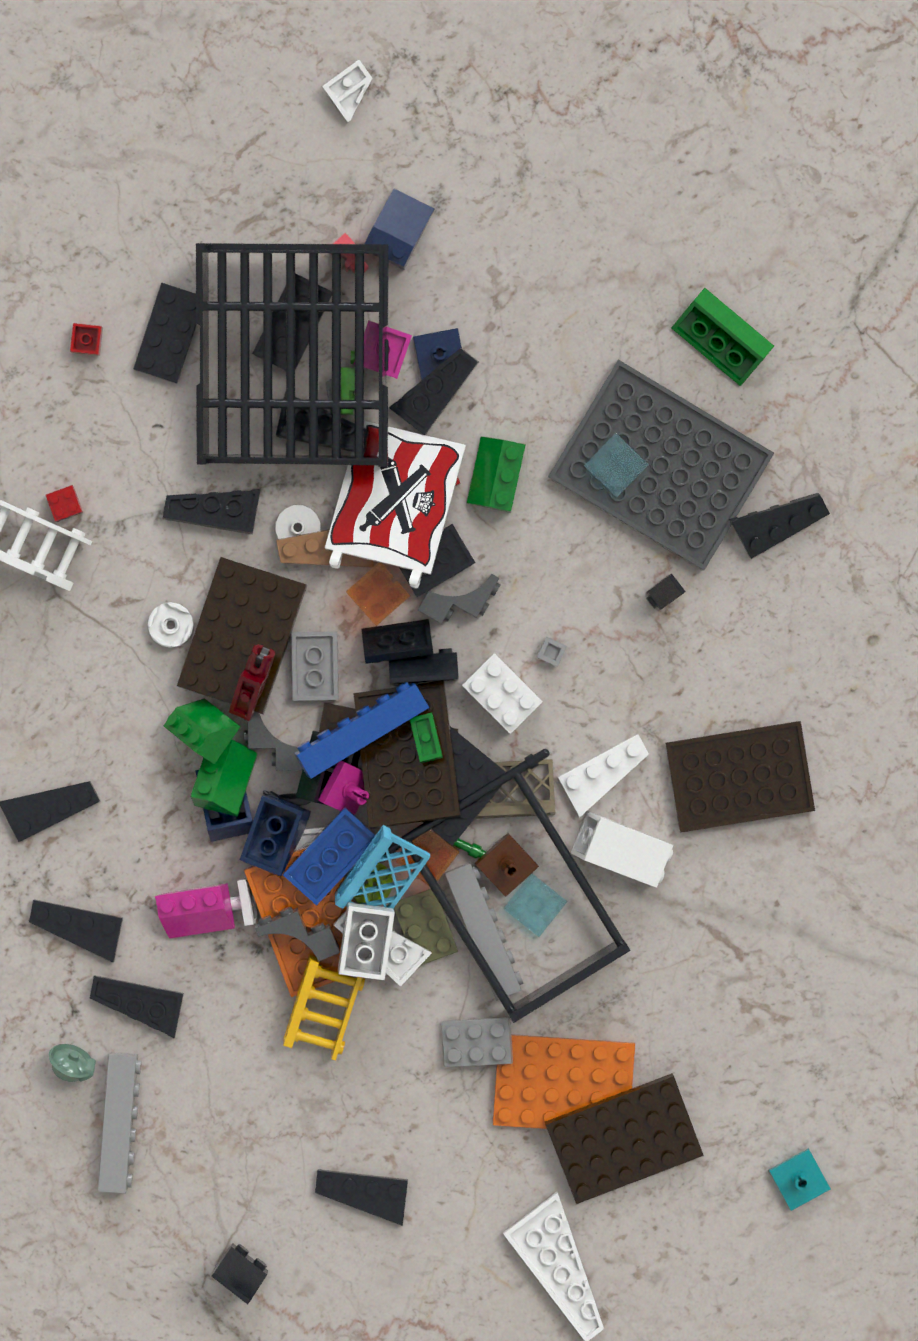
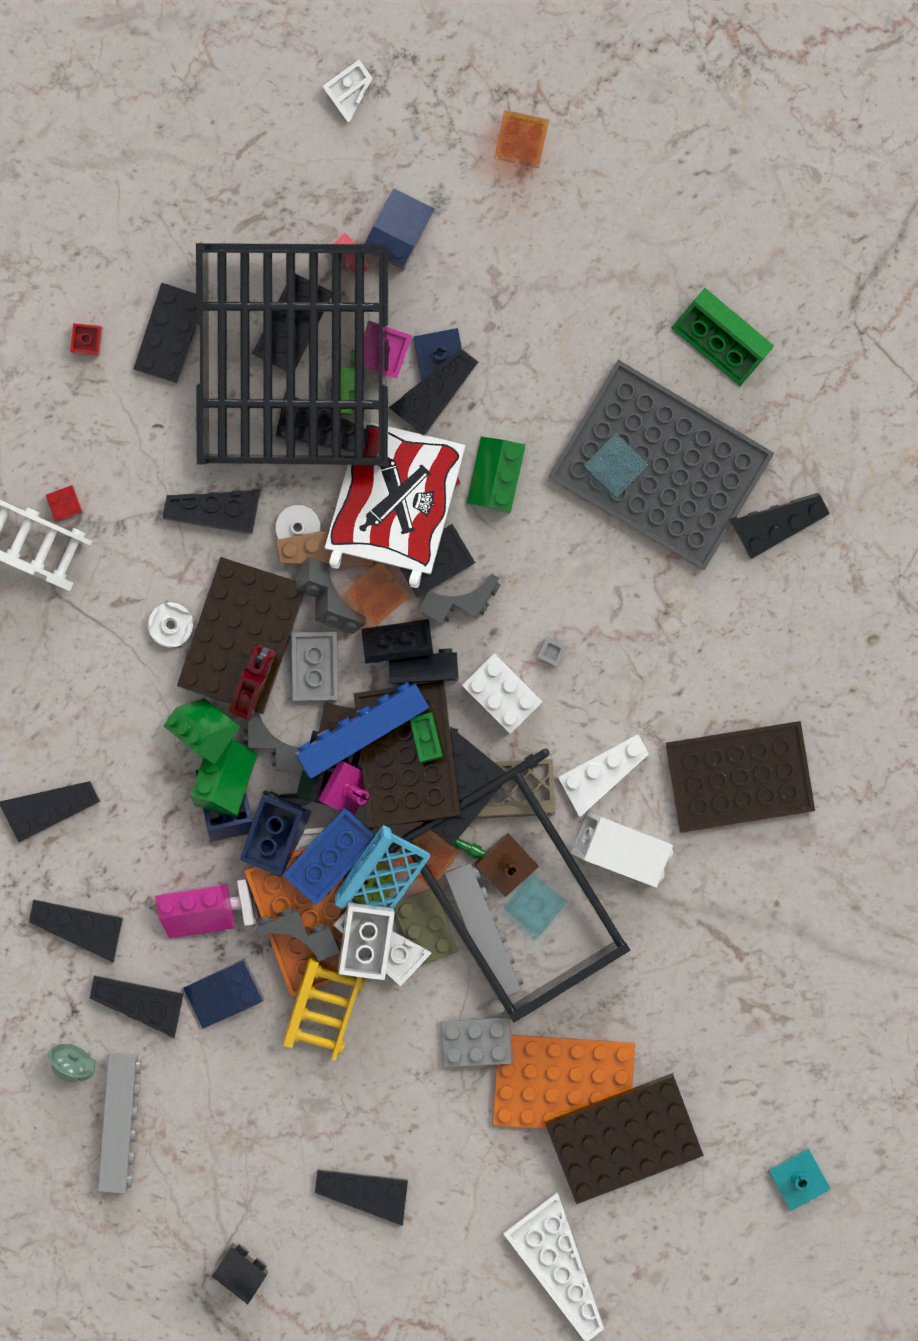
black slope [646,574,686,610] -> none
none -> dark blue slope [183,958,264,1028]
none -> dark grey arch [296,557,366,634]
none -> clear orange piece [494,110,549,168]

